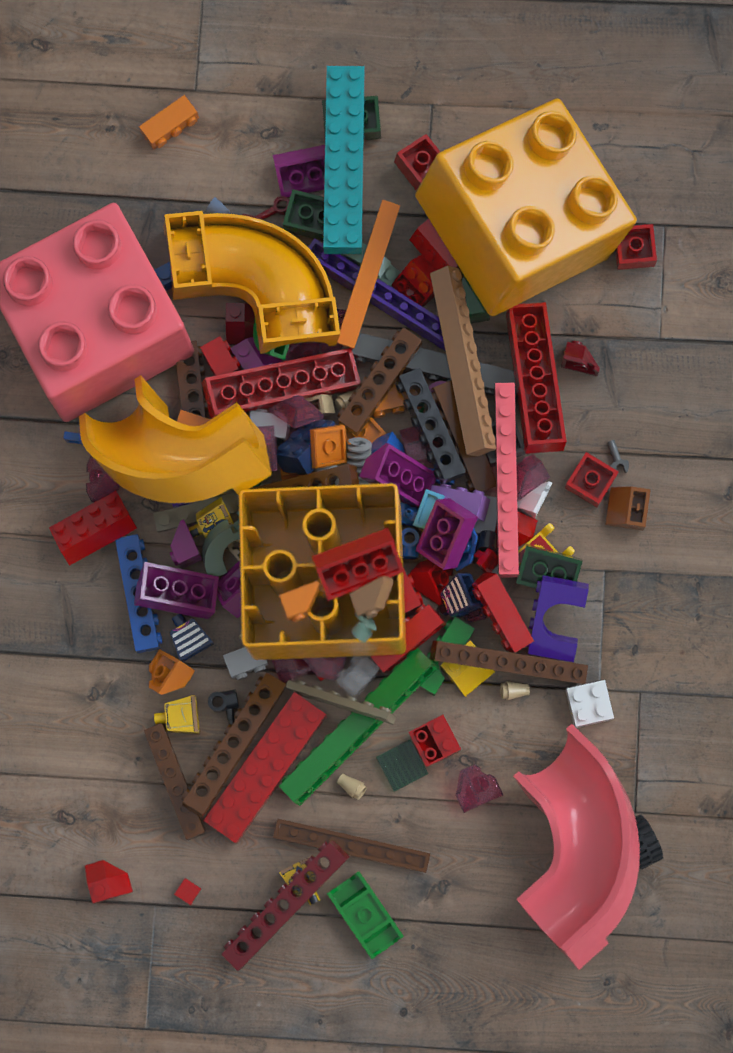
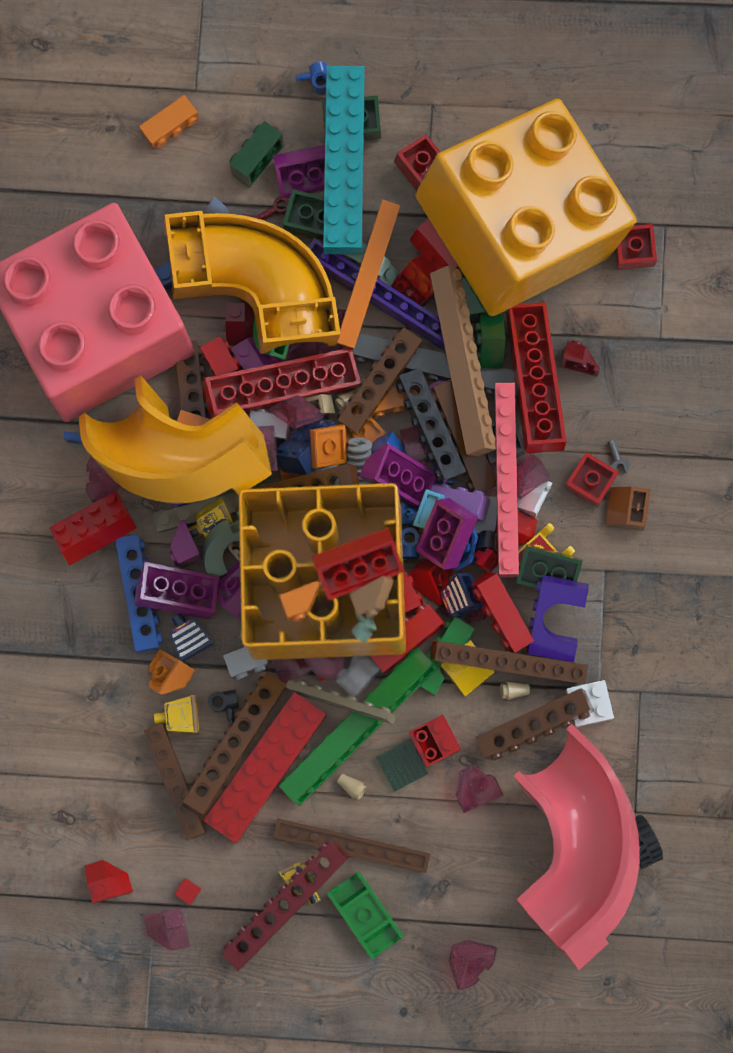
none -> clear pink slope [144,907,190,951]
none -> dark green brick [229,121,284,189]
none -> blue piece [295,62,327,95]
none -> clear pink slope [449,940,497,990]
none -> dark green brick [474,314,505,368]
none -> reddish brown brick [476,688,594,761]

